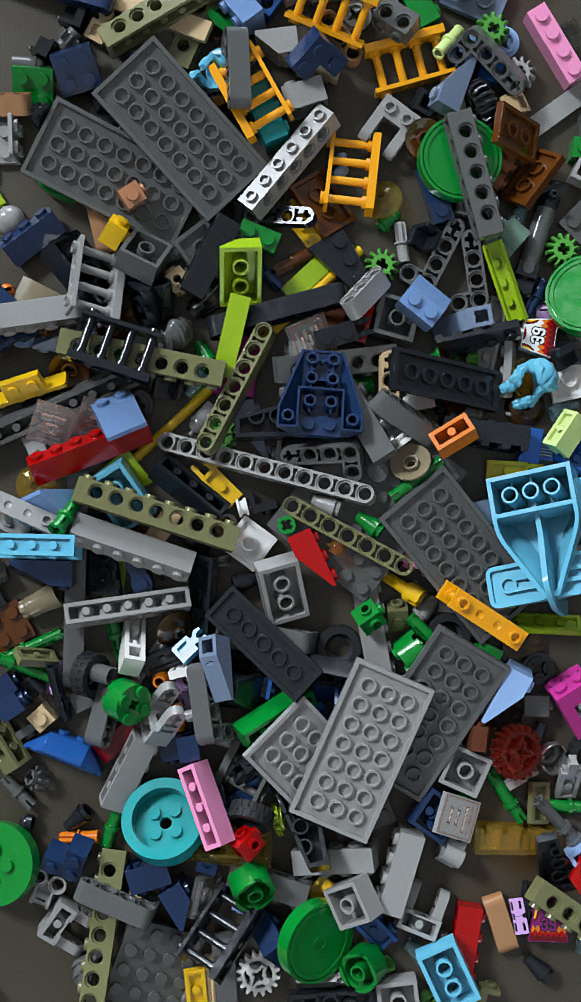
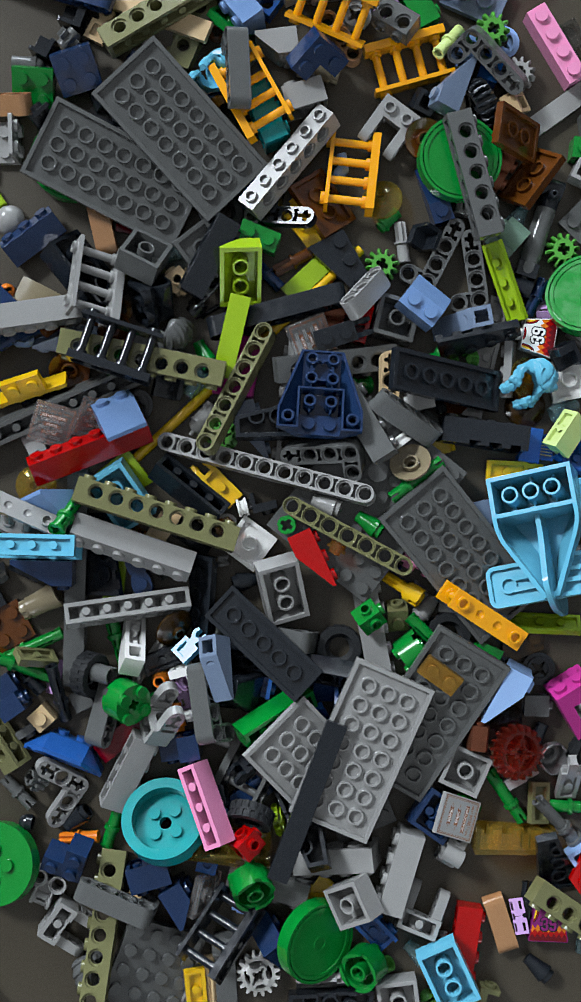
yellow brick [98,213,132,251] -> none
nougat brick [117,180,148,213] -> none
orange brick [428,412,479,460] -> none
none -> light grey beam [35,756,89,828]
none -> black tile [267,719,347,885]
none -> pearl gold plate [417,654,464,696]

